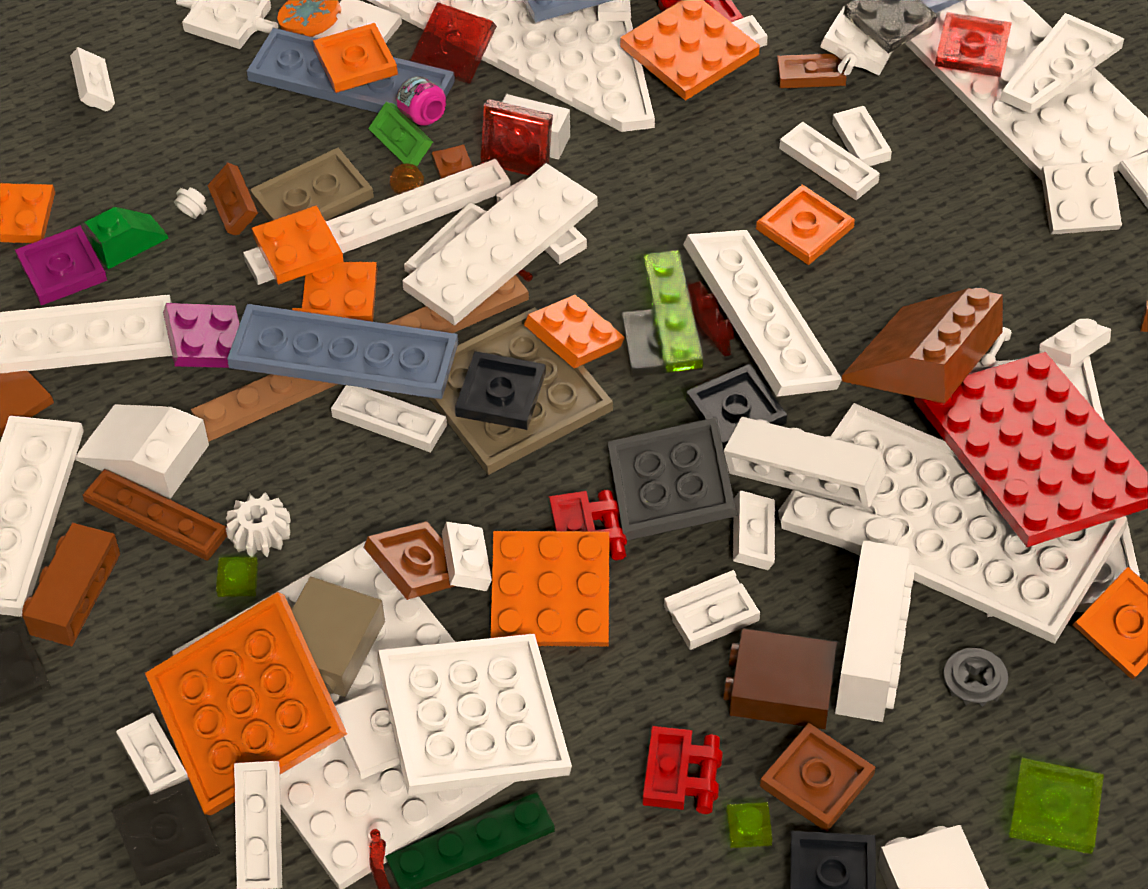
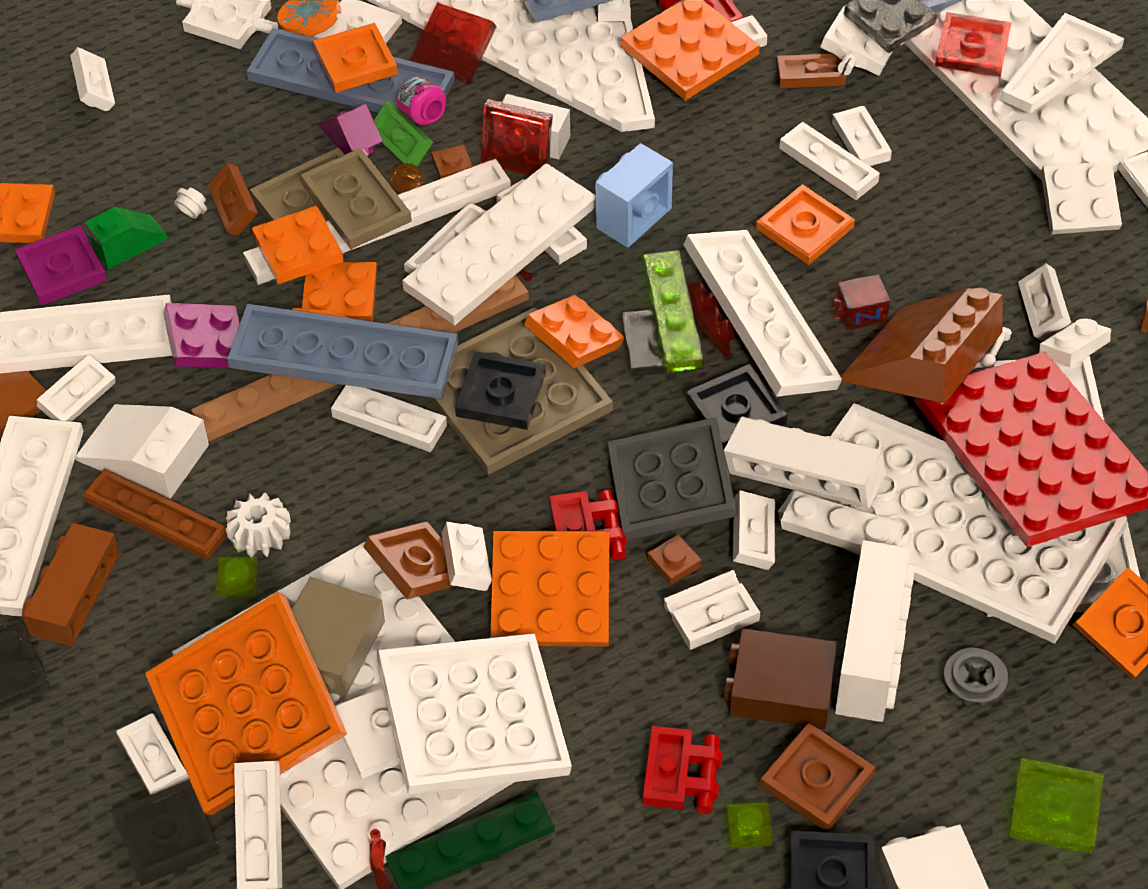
none -> white plate [37,354,115,422]
none -> dark tan plate [300,148,412,249]
none -> magenta slope [318,104,383,155]
none -> light blue brick [595,143,673,248]
none -> dark orange plate [648,534,701,586]
none -> clear red brick [832,274,890,331]
none -> white plate [1018,263,1071,341]

